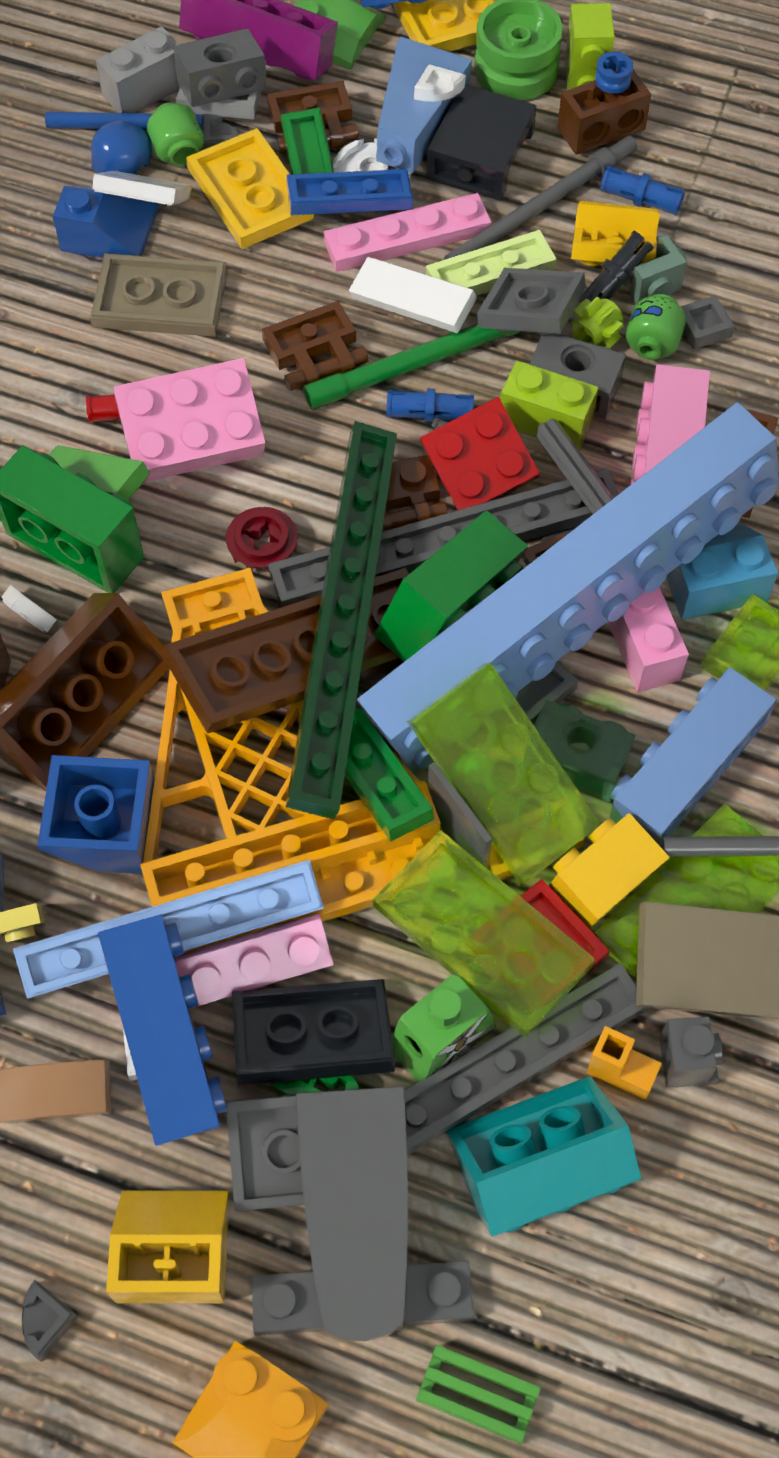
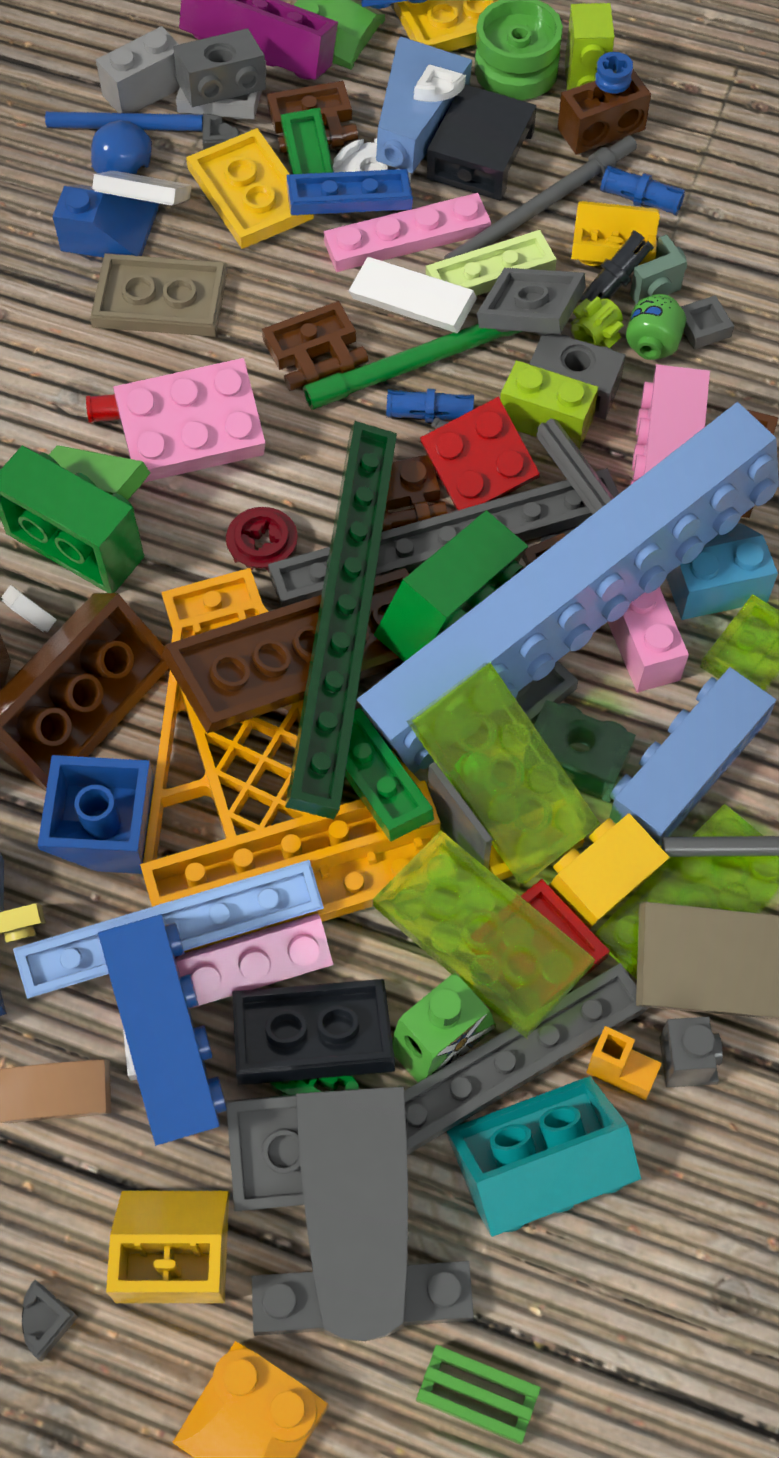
bright green head [147,103,204,166] -> none

